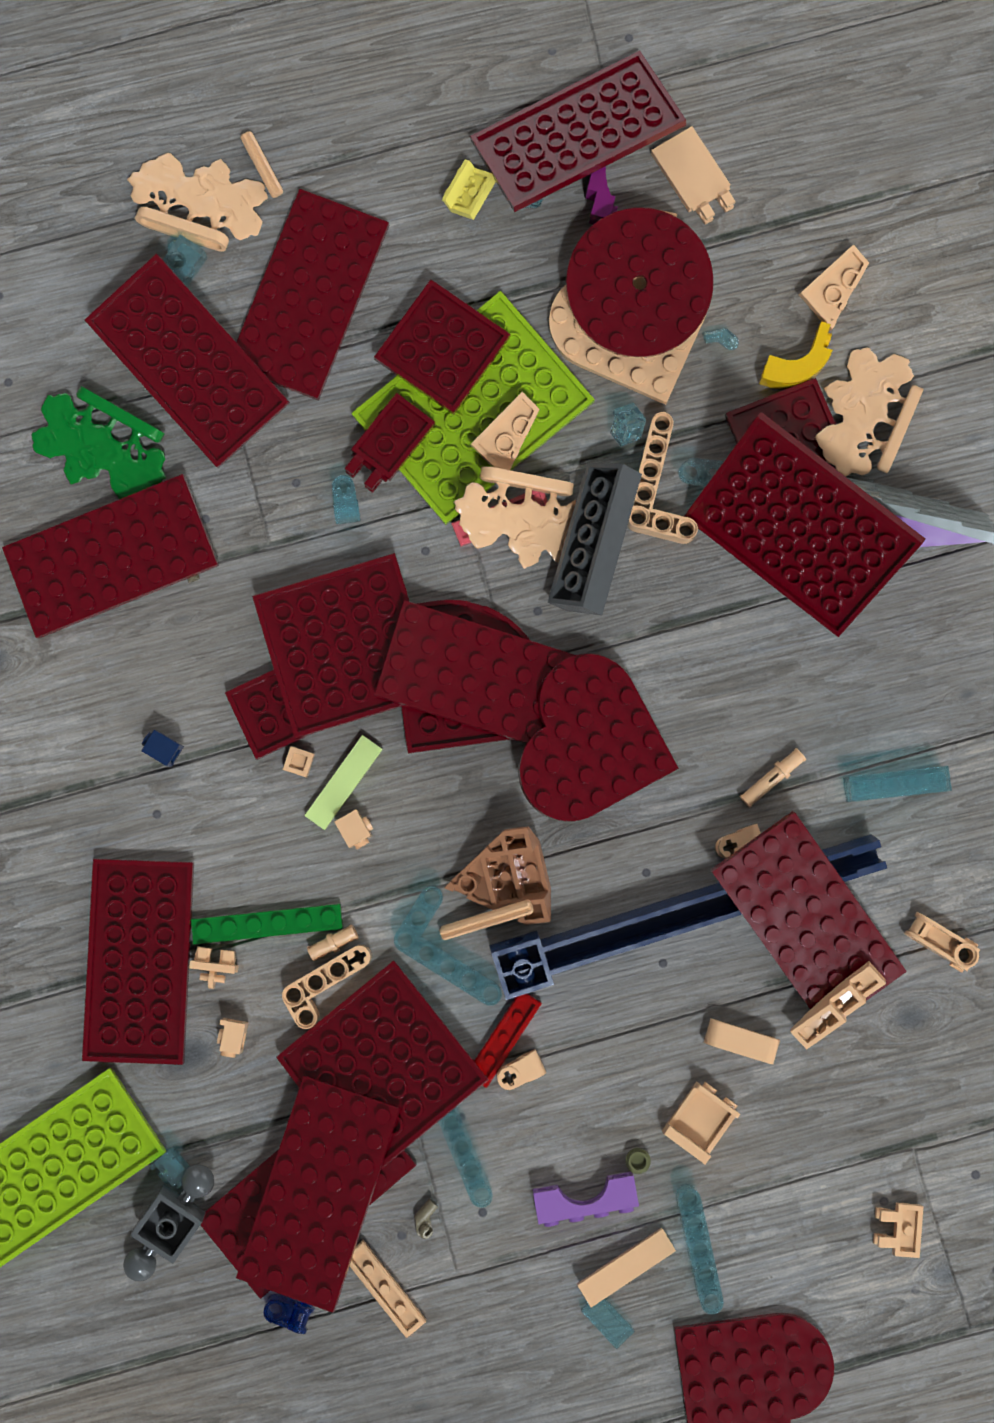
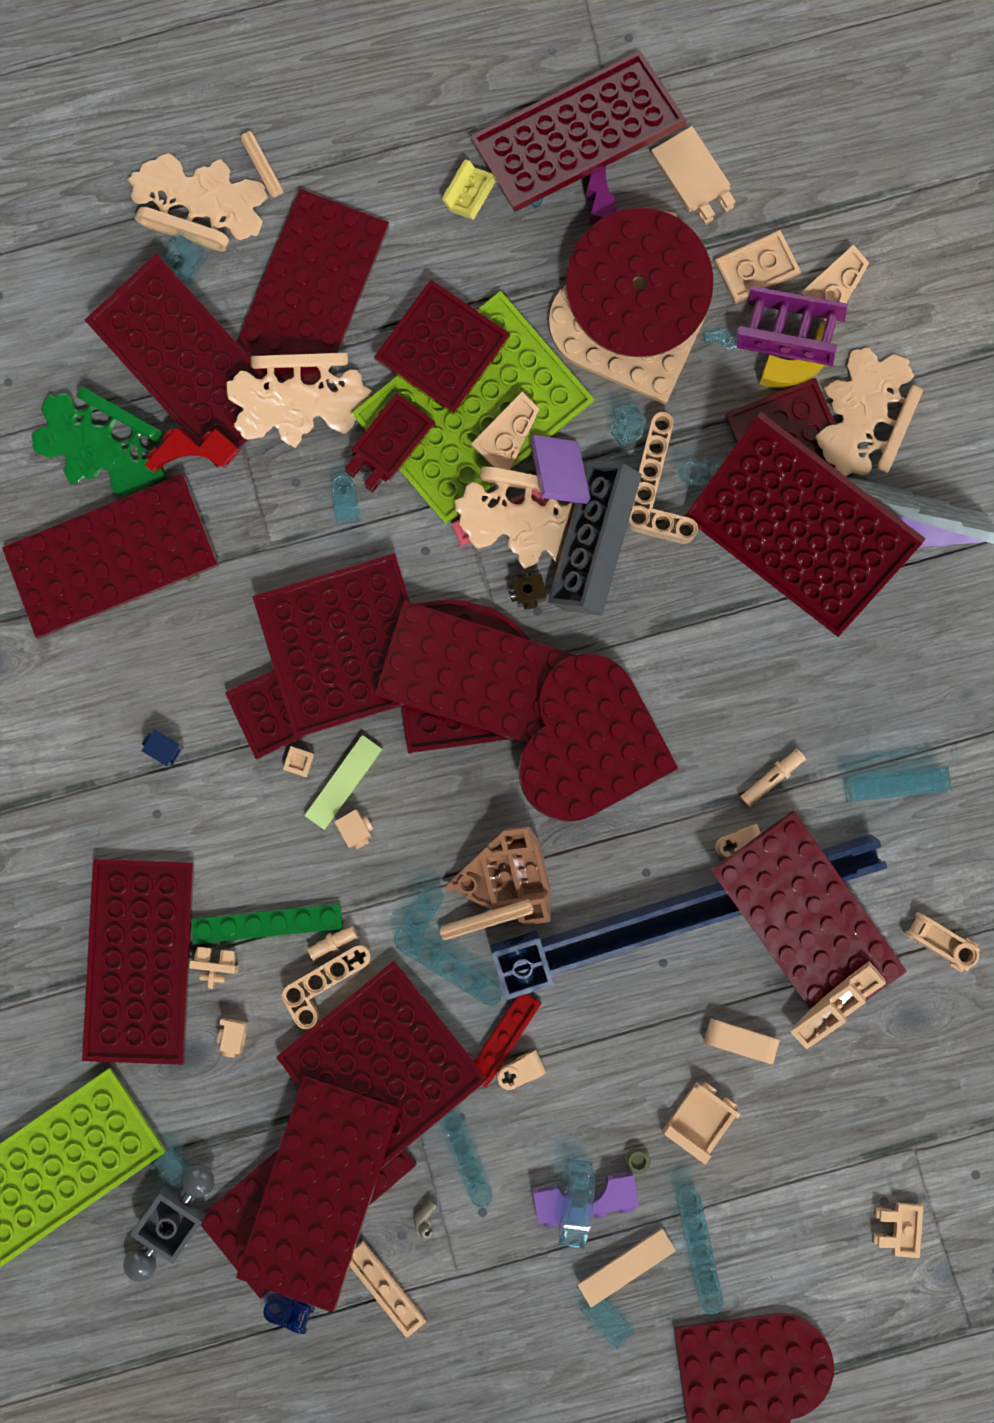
none -> red arch [145,427,241,472]
none -> light nougat plant [227,353,372,448]
none -> dark brown brick [509,573,547,610]
none -> medium lavender tile [530,435,590,504]
none -> clear light blue arch [559,1158,595,1249]
none -> light nougat tile [714,230,801,304]
none -> magenta fence [737,286,848,366]

